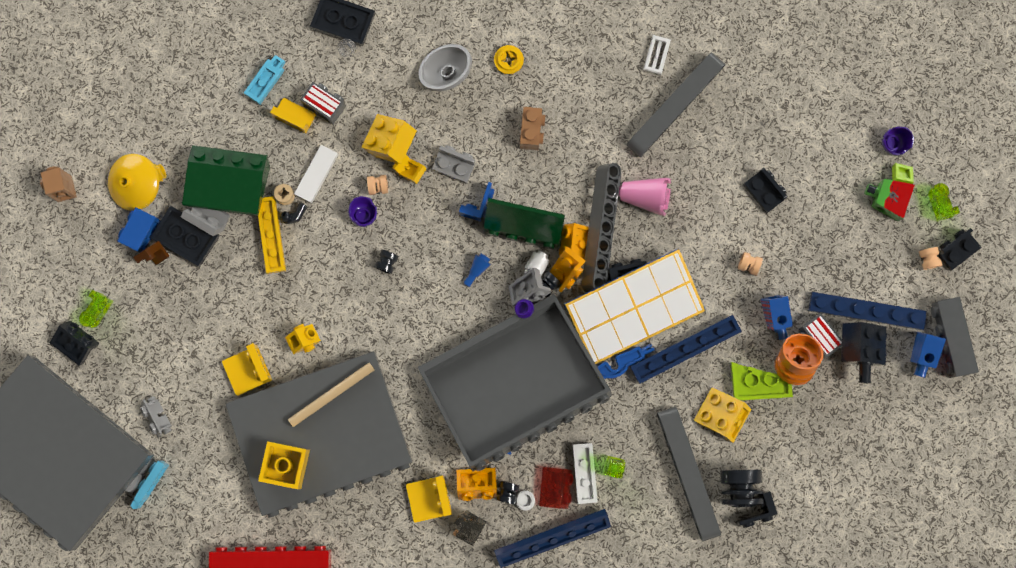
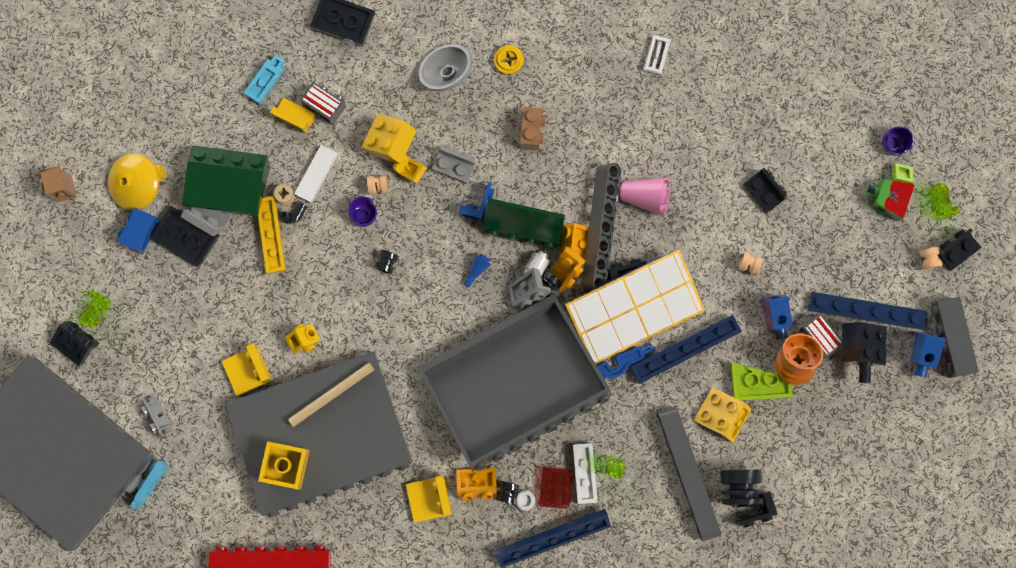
reddish brown bracket [133,241,169,265] -> none
clear smoke brick [452,510,487,546] -> none
dark purple plate [515,299,534,319] -> none
dark grey beam [626,52,726,158] -> none

